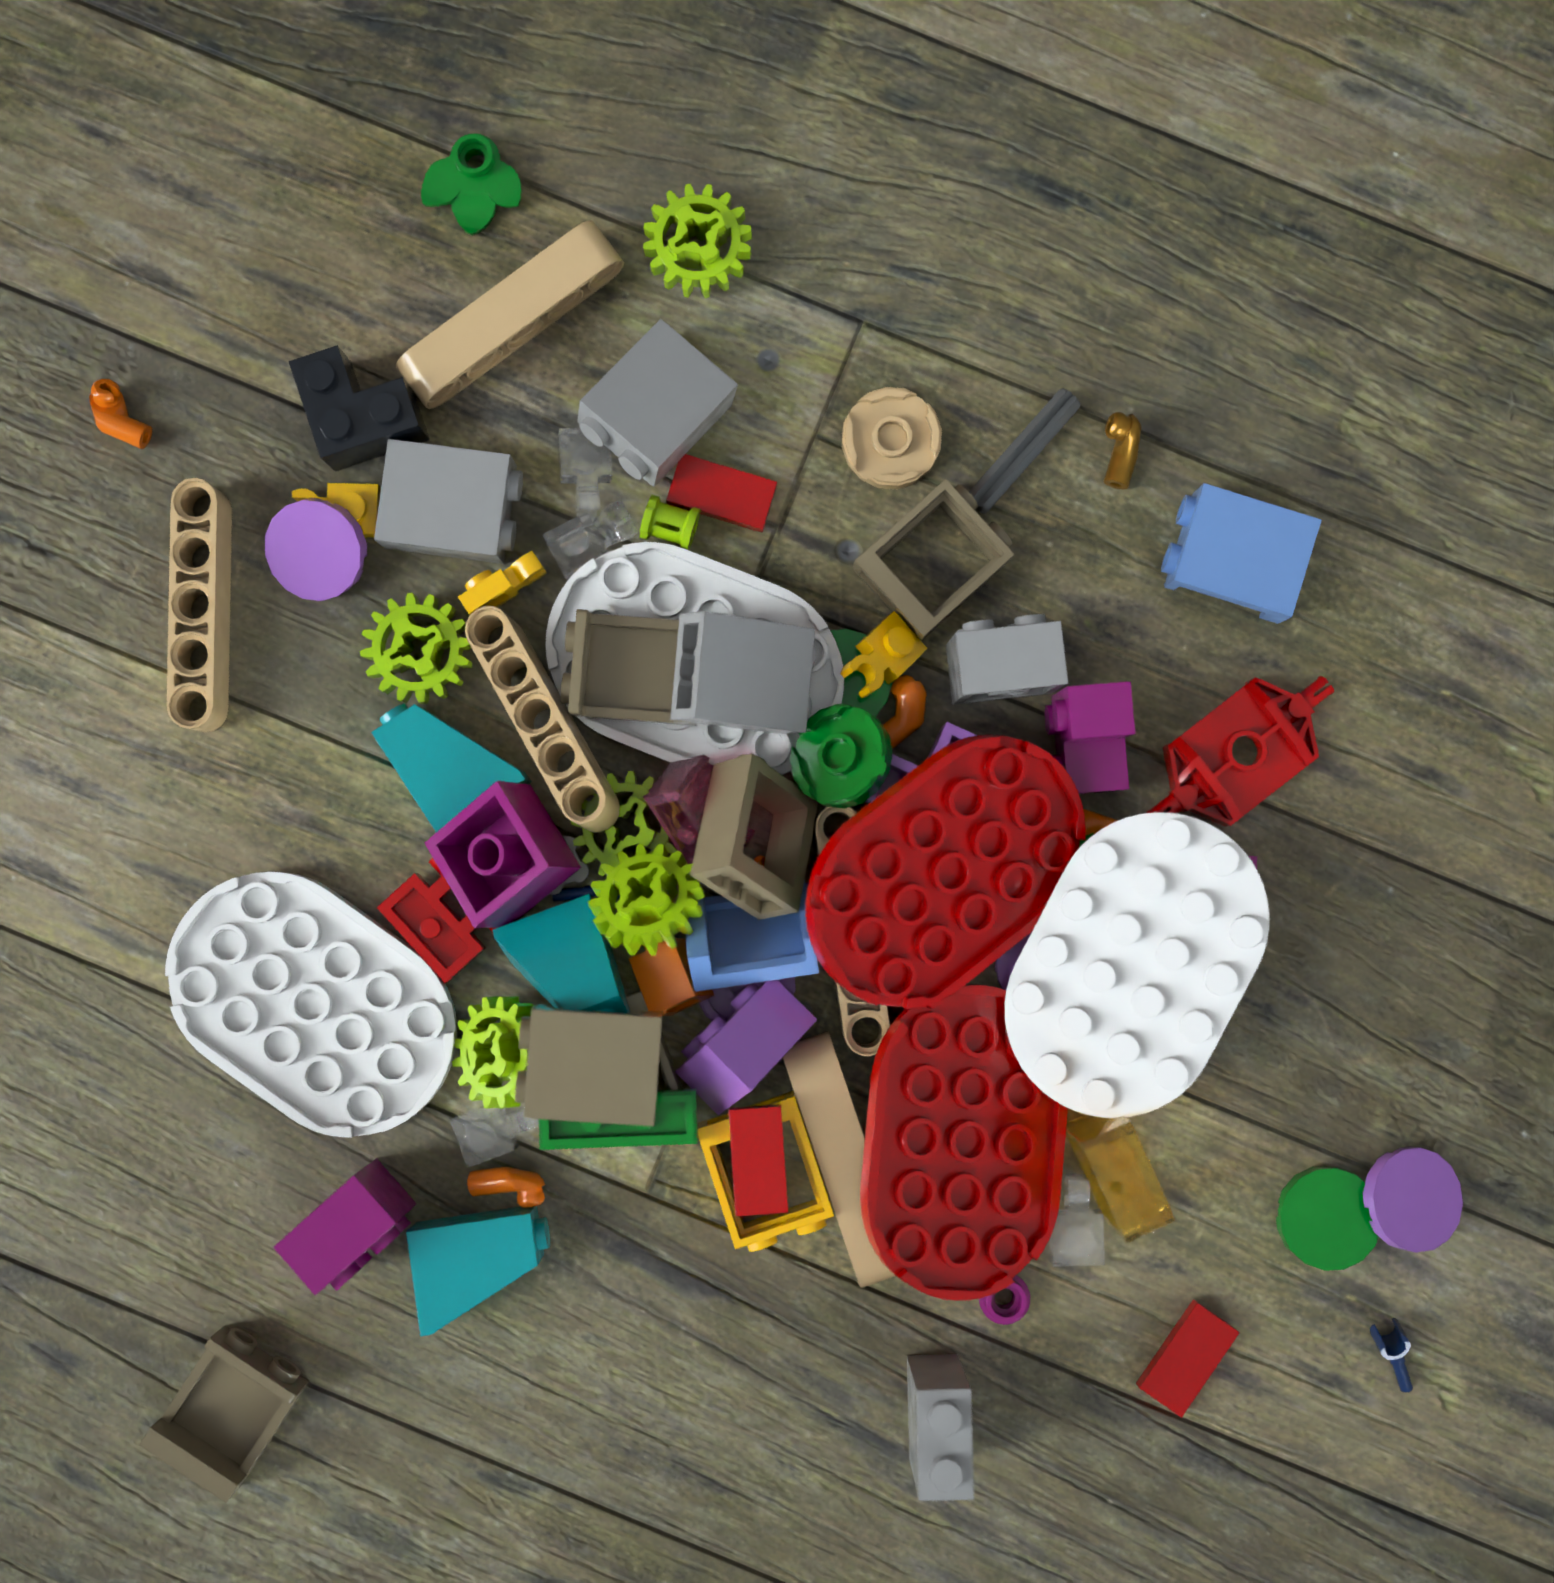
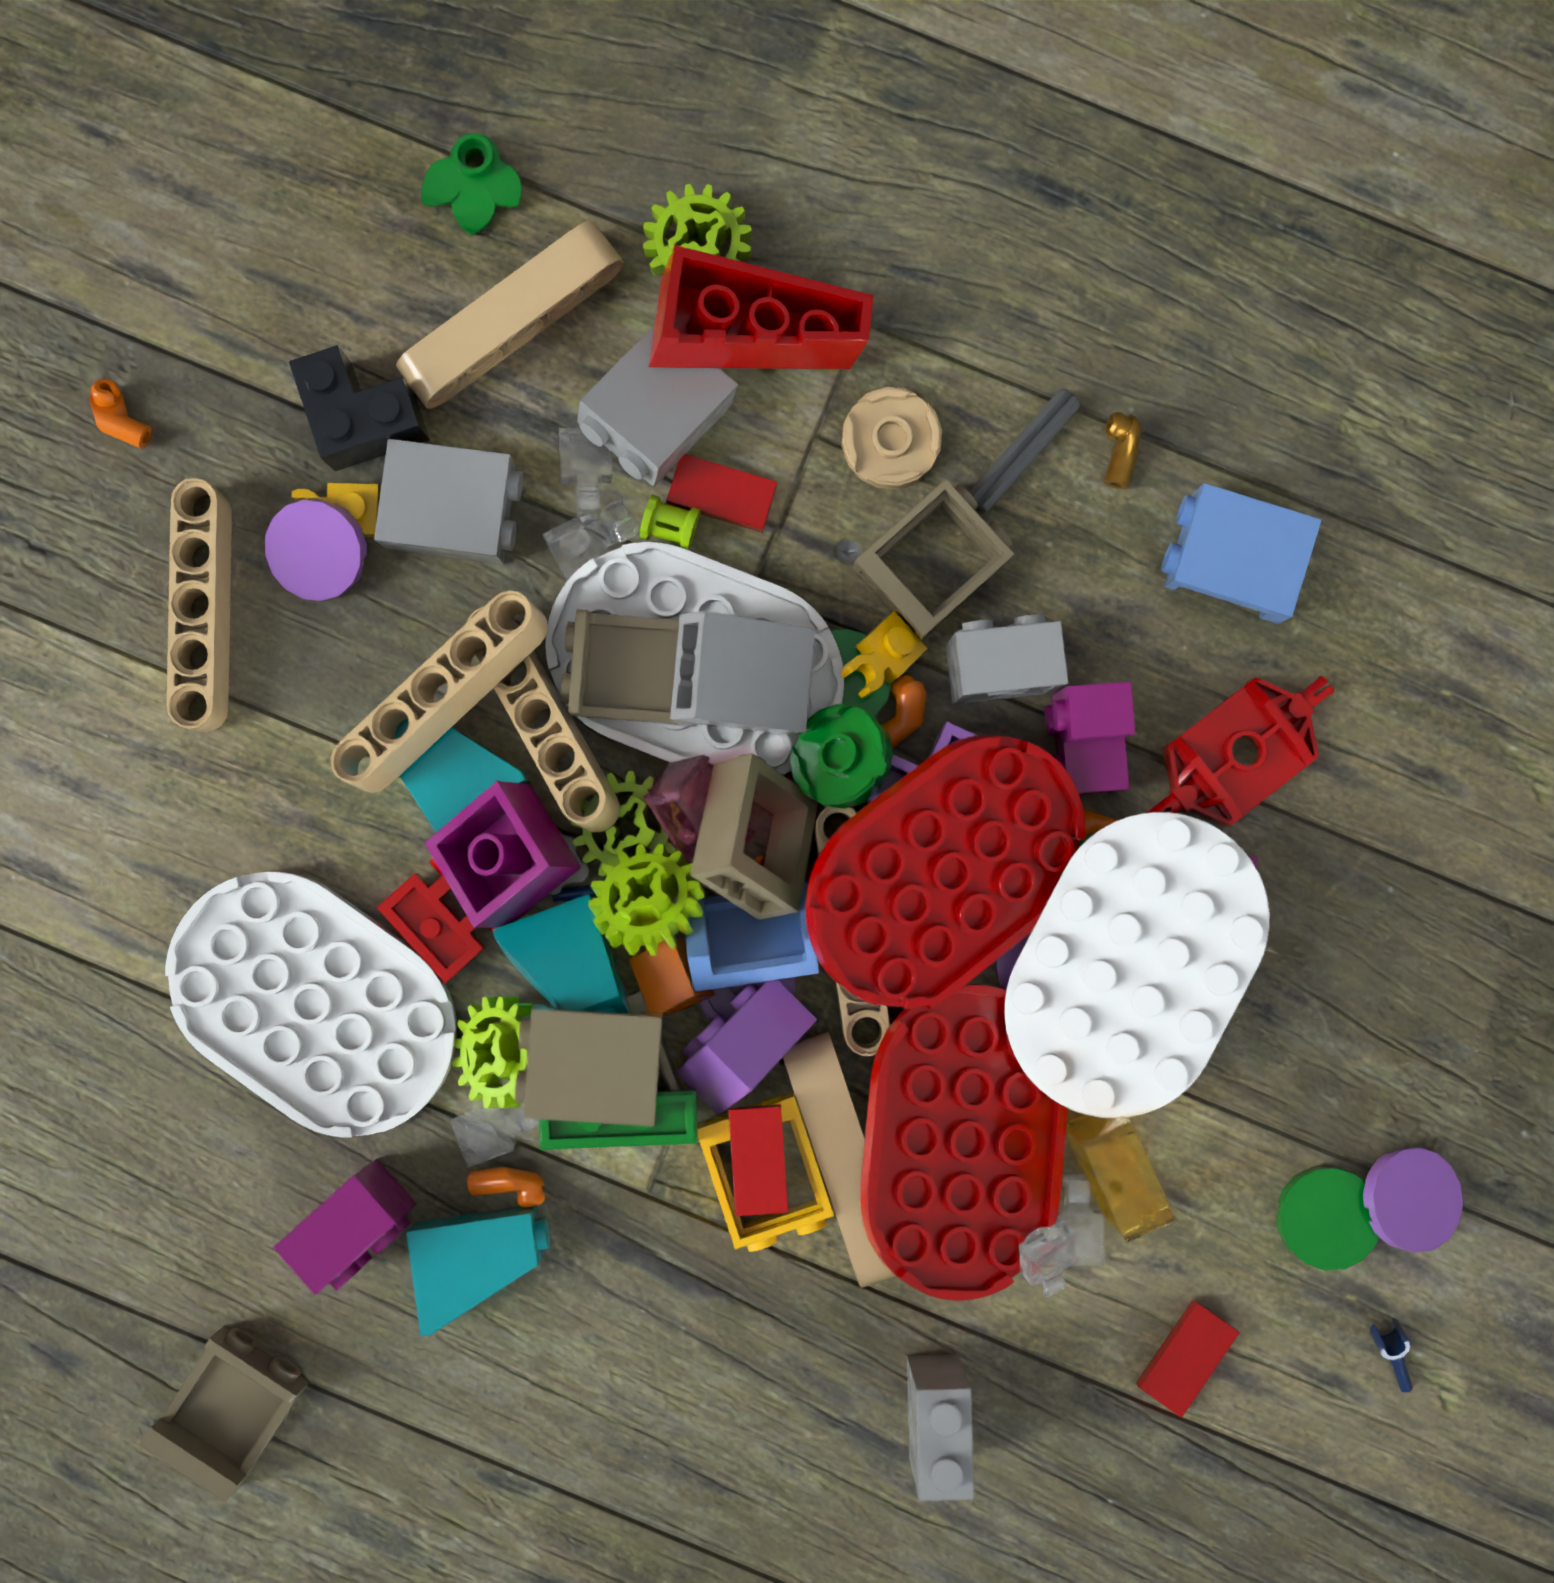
lime gear [360,593,473,705] -> none
yellow plate [458,551,547,615] -> none
magenta plate [978,1275,1031,1325] -> none
none -> tan beam [331,591,548,793]
none -> red wedge [648,245,874,369]
none -> clear plate [1019,1220,1076,1299]

